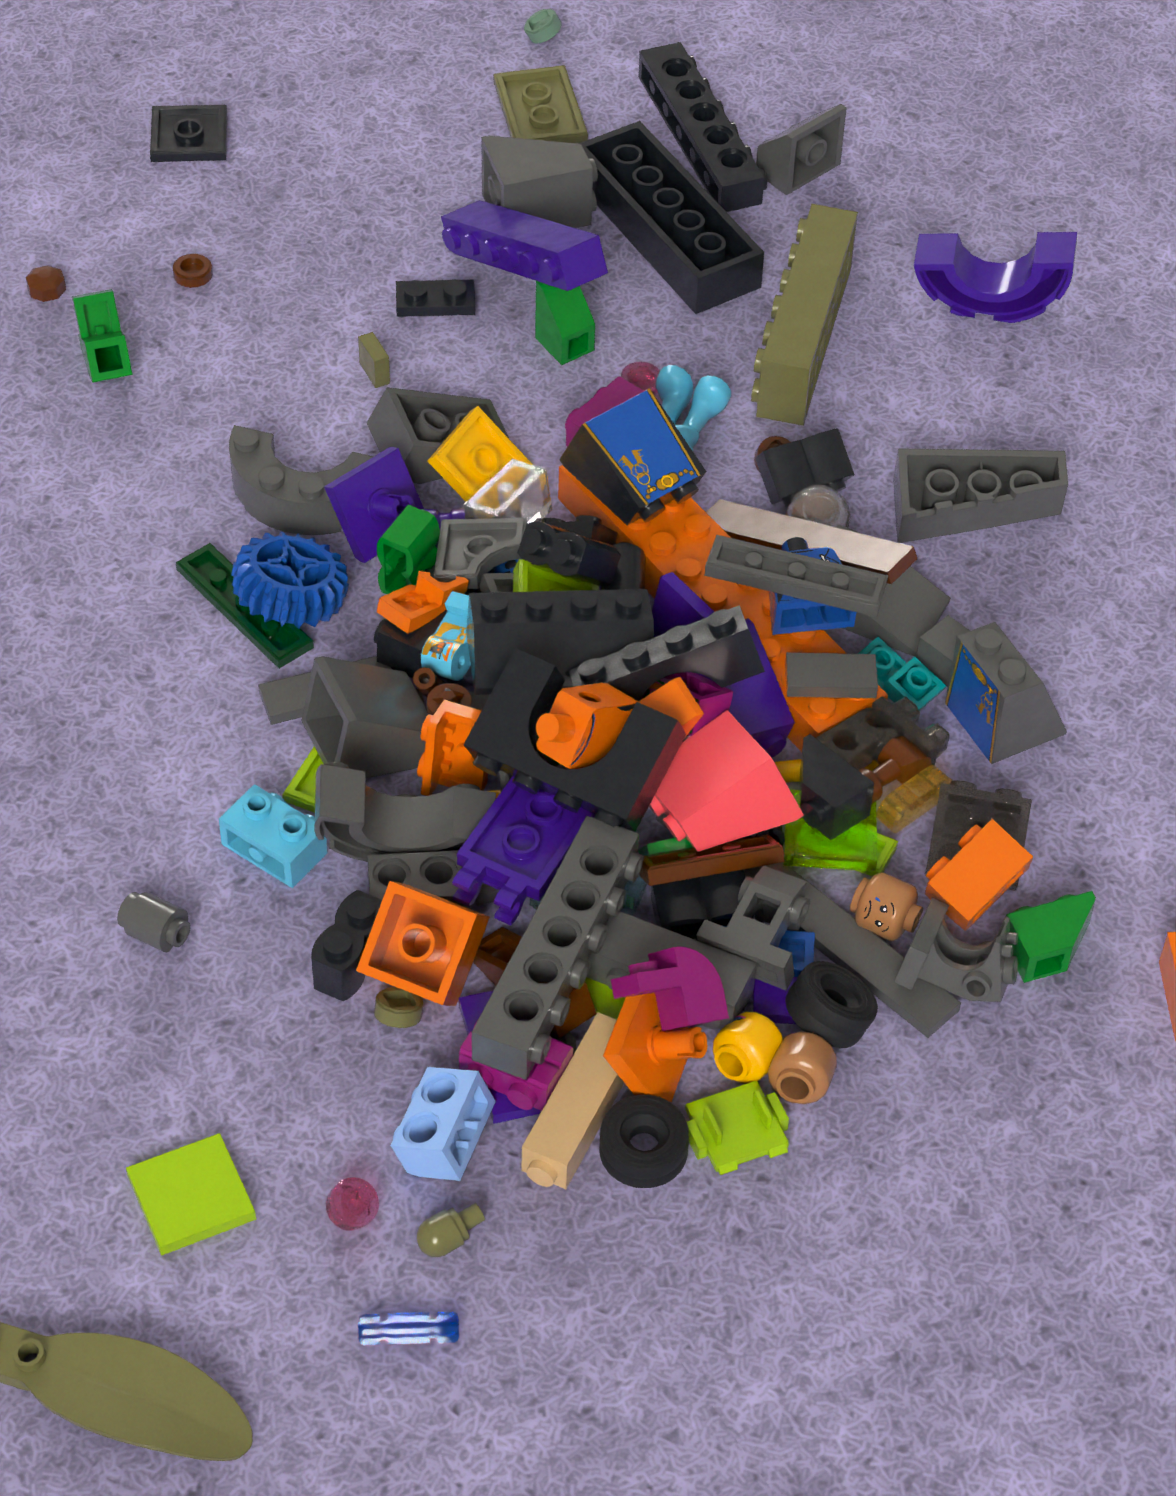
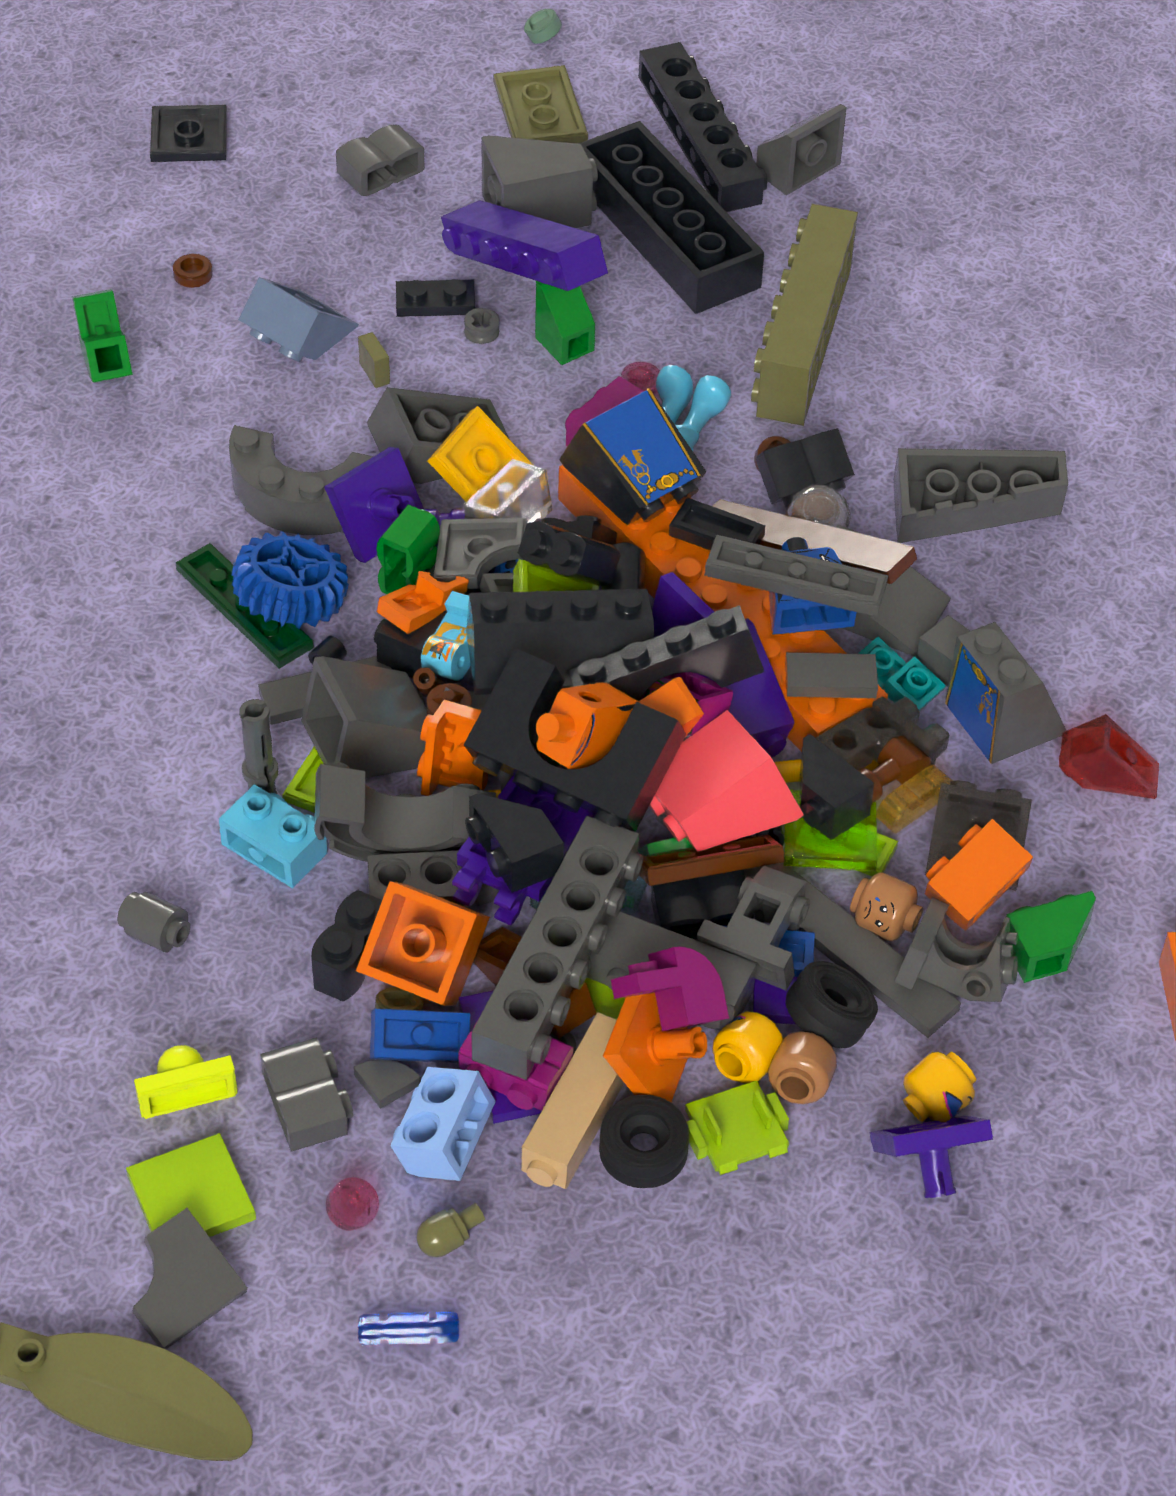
reddish brown tile [26,265,66,302] -> none
dark purple brick [914,232,1077,323] -> none
none -> dark grey tile [132,1208,248,1349]
none -> neon yellow tile [134,1045,238,1119]
none -> sand blue slope [238,277,359,362]
none -> dark grey pin [239,699,278,794]
none -> dark grey brick [260,1037,353,1152]
none -> black piece [308,636,347,665]
none -> dark grey brick [336,124,425,196]
none -> dark grey tile [353,1060,421,1109]
none -> blue plate [370,1009,470,1063]
none -> dark grey bush [464,308,500,344]
none -> black slope [465,793,564,893]
none -> black tile [669,497,766,551]
none -> dark purple tile [869,1115,993,1198]
none -> yellow head [903,1052,977,1122]
none -> clear red slope [1059,714,1159,799]

